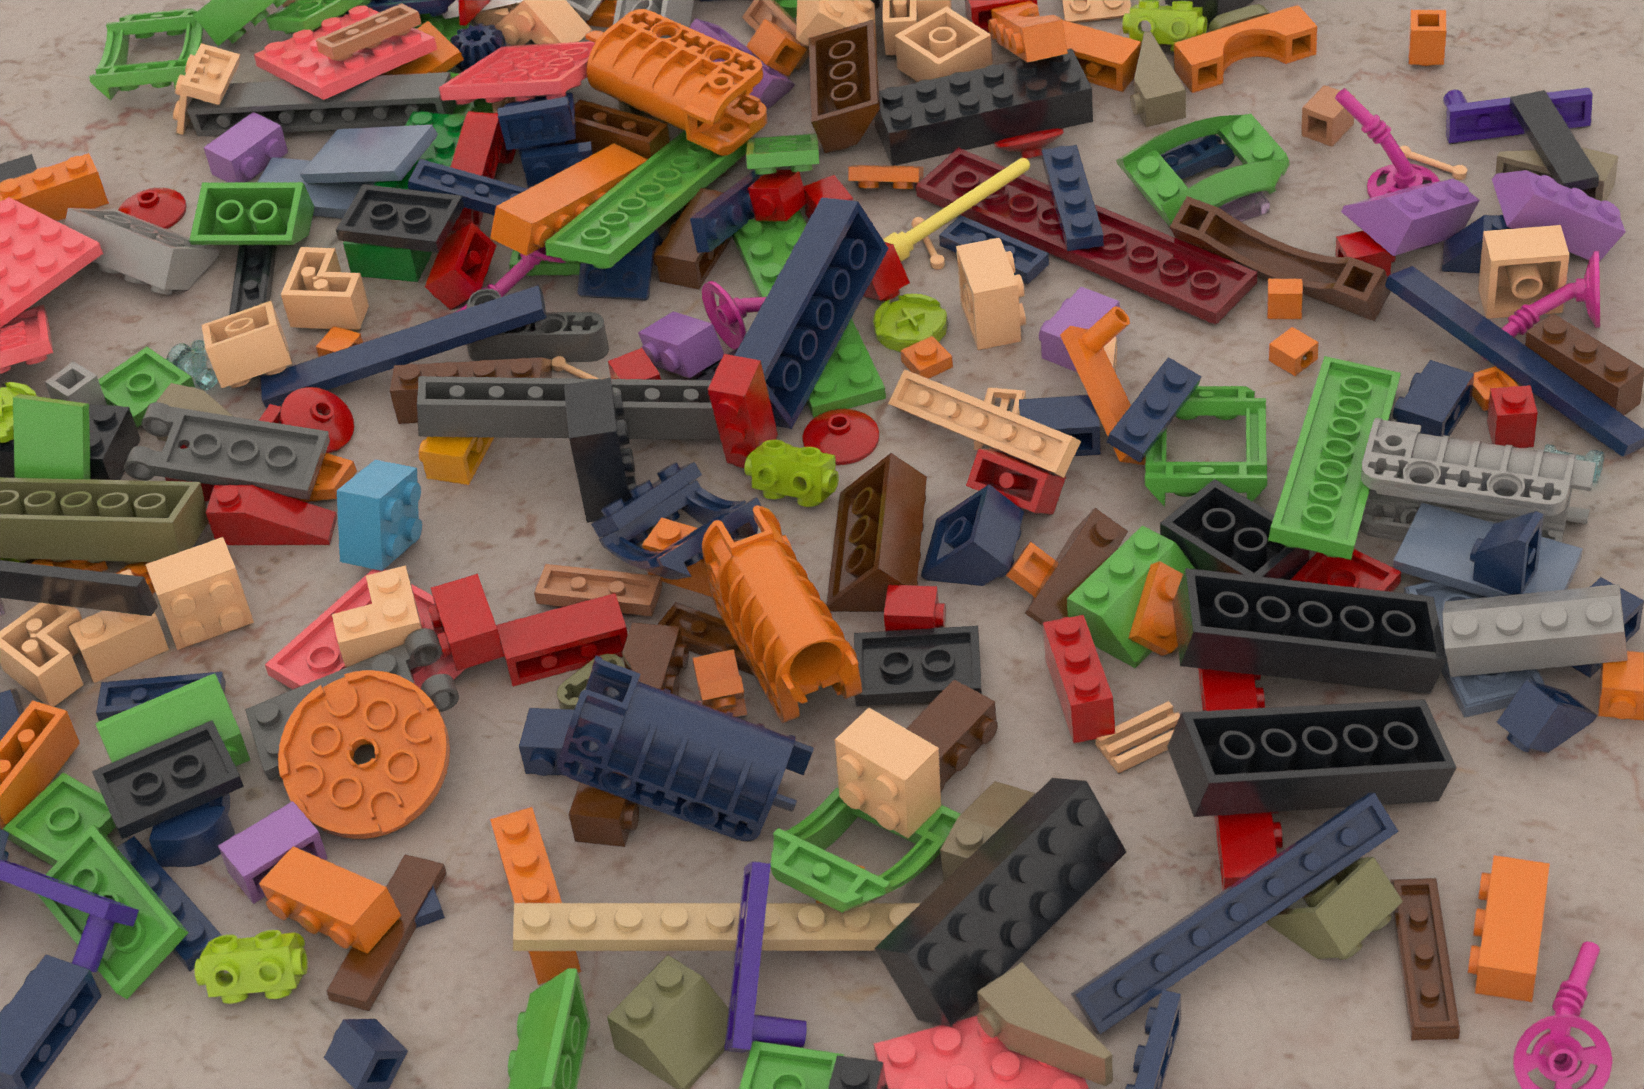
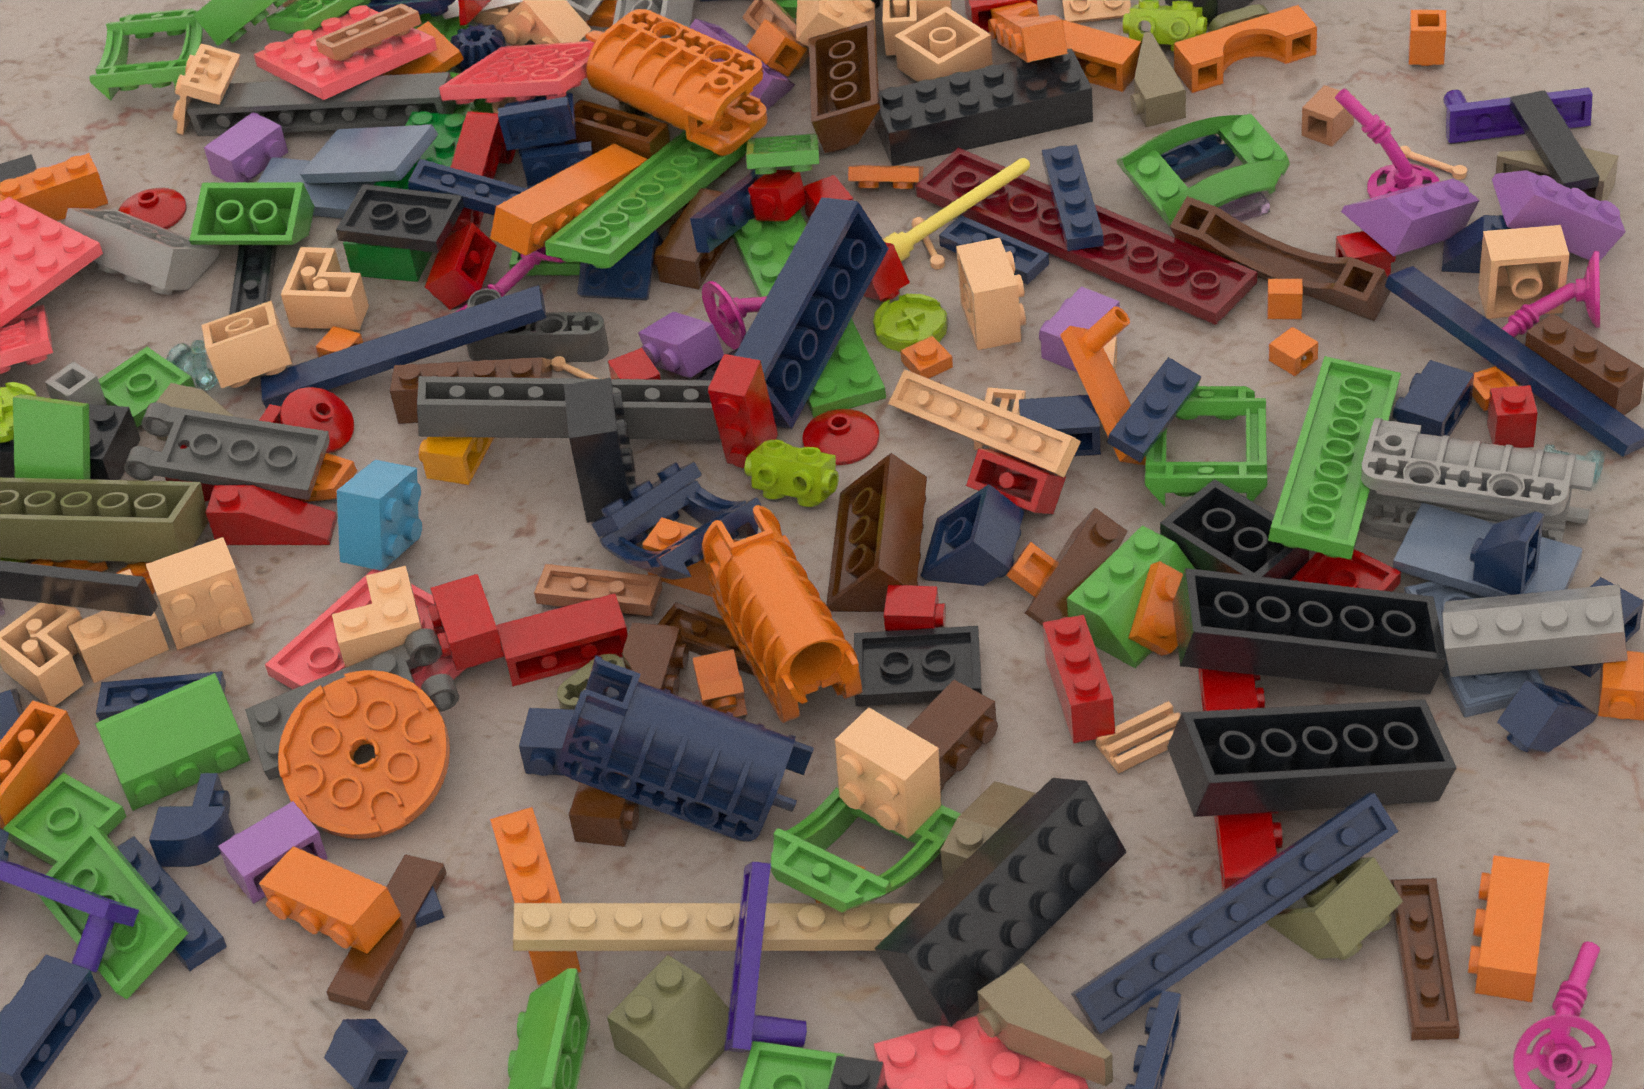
black plate [92,720,244,839] -> none
lime brick [195,930,308,1004] -> none
red dish [994,128,1064,159] -> none

